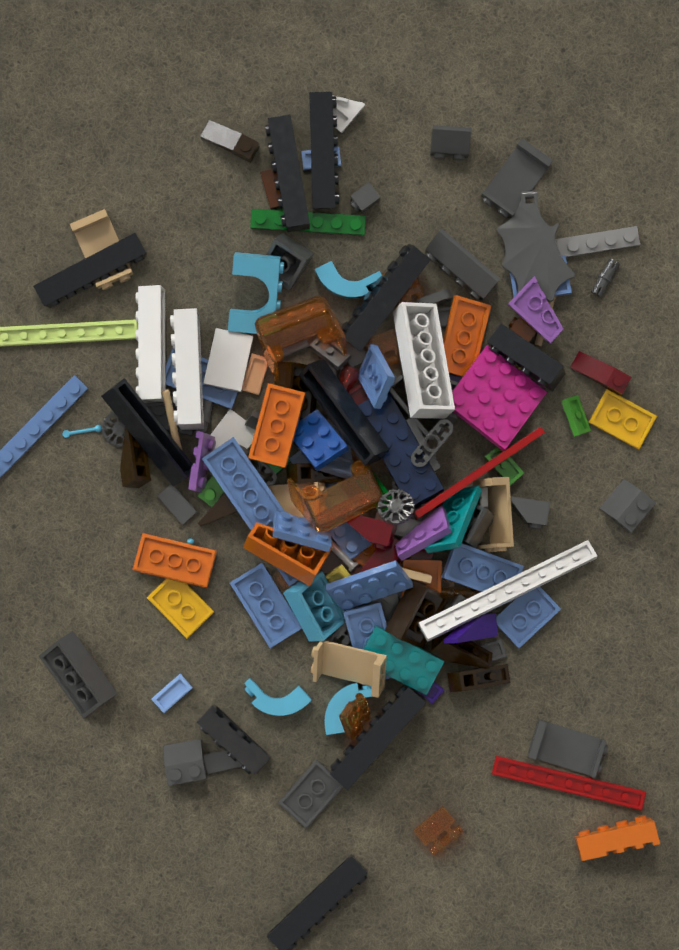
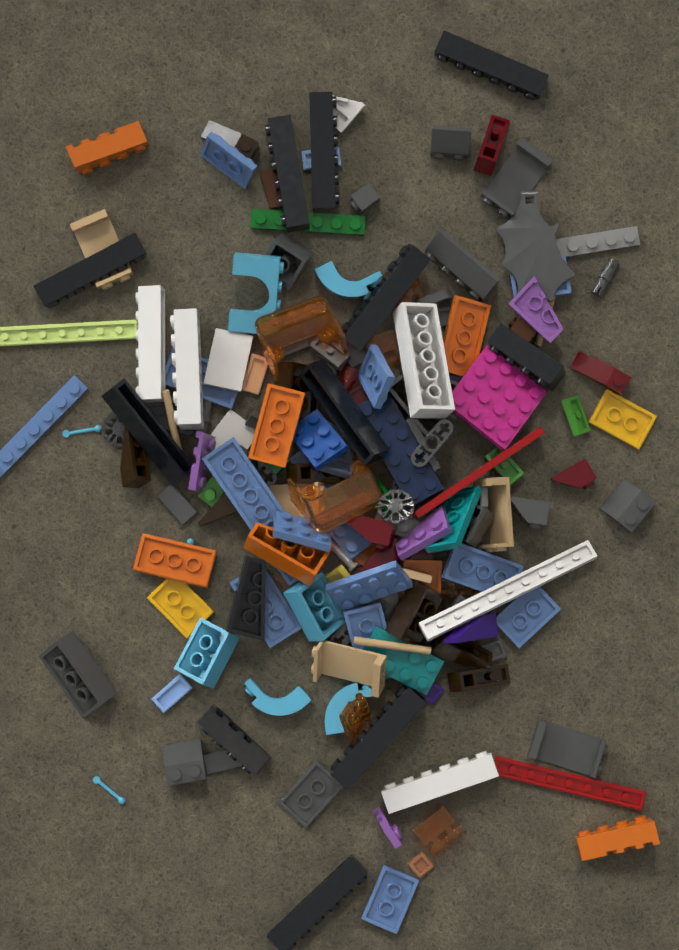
none -> orange wedge [66,121,149,175]
none -> medium azure hinge [93,776,126,804]
none -> medium azure slope [174,617,240,689]
none -> medium blue plate [200,131,257,189]
none -> black wedge [225,555,266,641]
none -> tan bar [353,636,431,655]
none -> medium blue plate [361,864,419,934]
none -> medium lavender wing [373,807,403,849]
none -> white brick [381,751,499,814]
none -> nougat tile [407,851,434,878]
none -> black brick [434,31,549,100]
none -> dark red slope [473,115,510,176]
none -> dark red slope [551,458,597,490]

